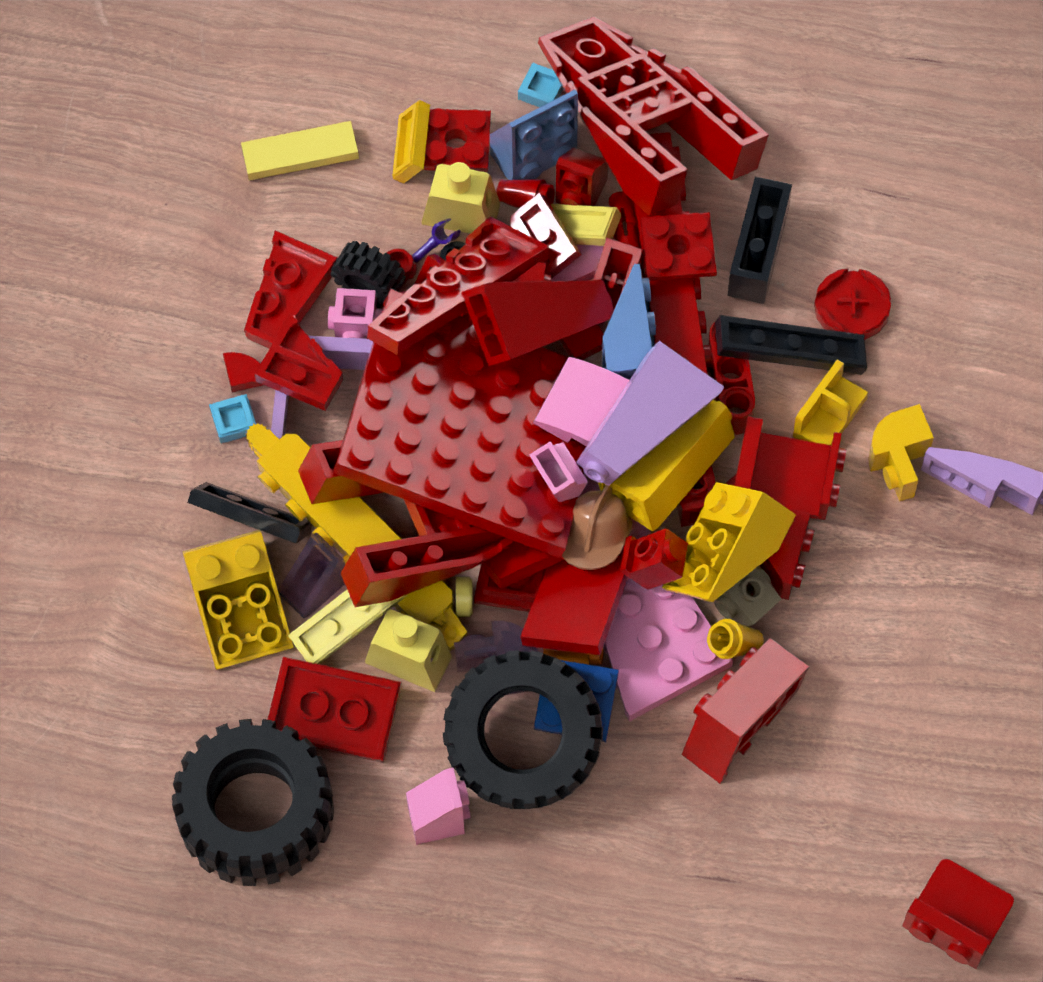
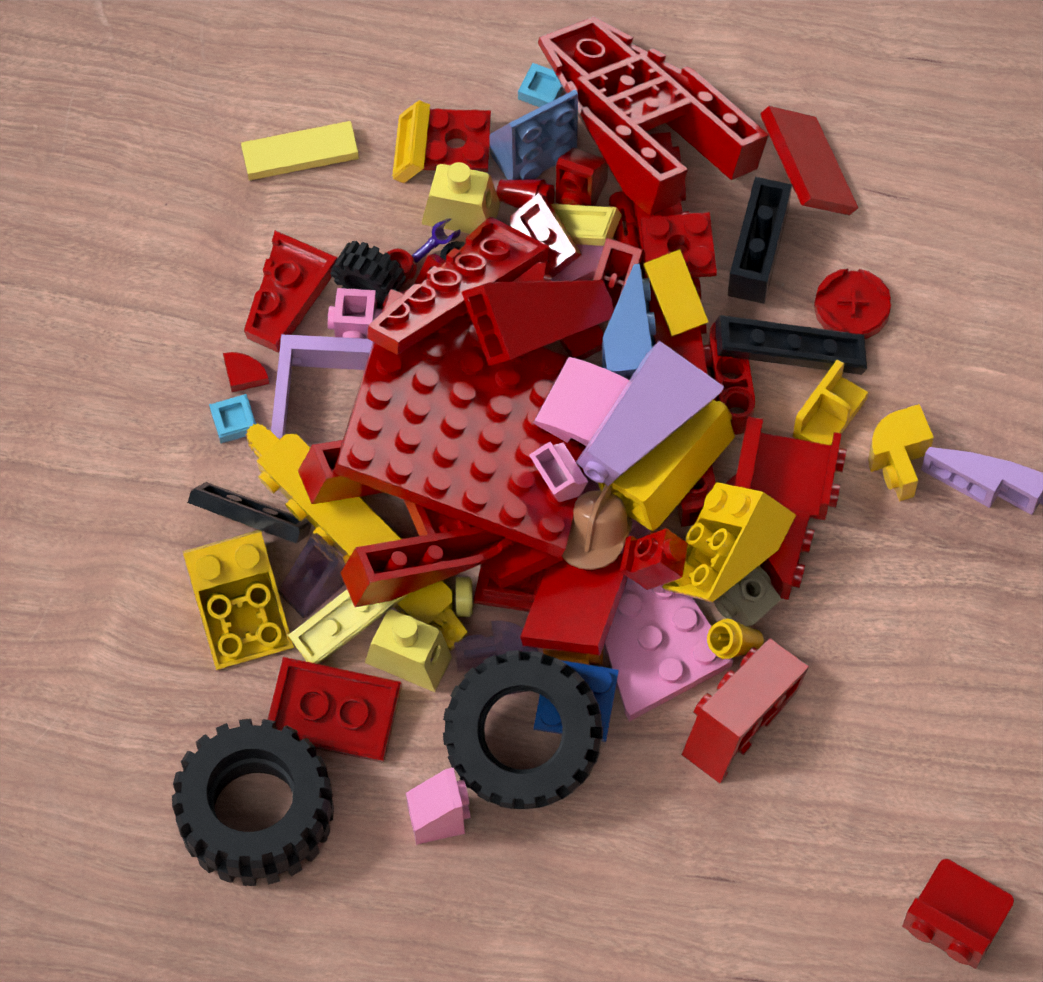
red wing [255,314,344,411] -> none
none -> yellow tile [643,249,708,337]
none -> red tile [760,106,858,216]

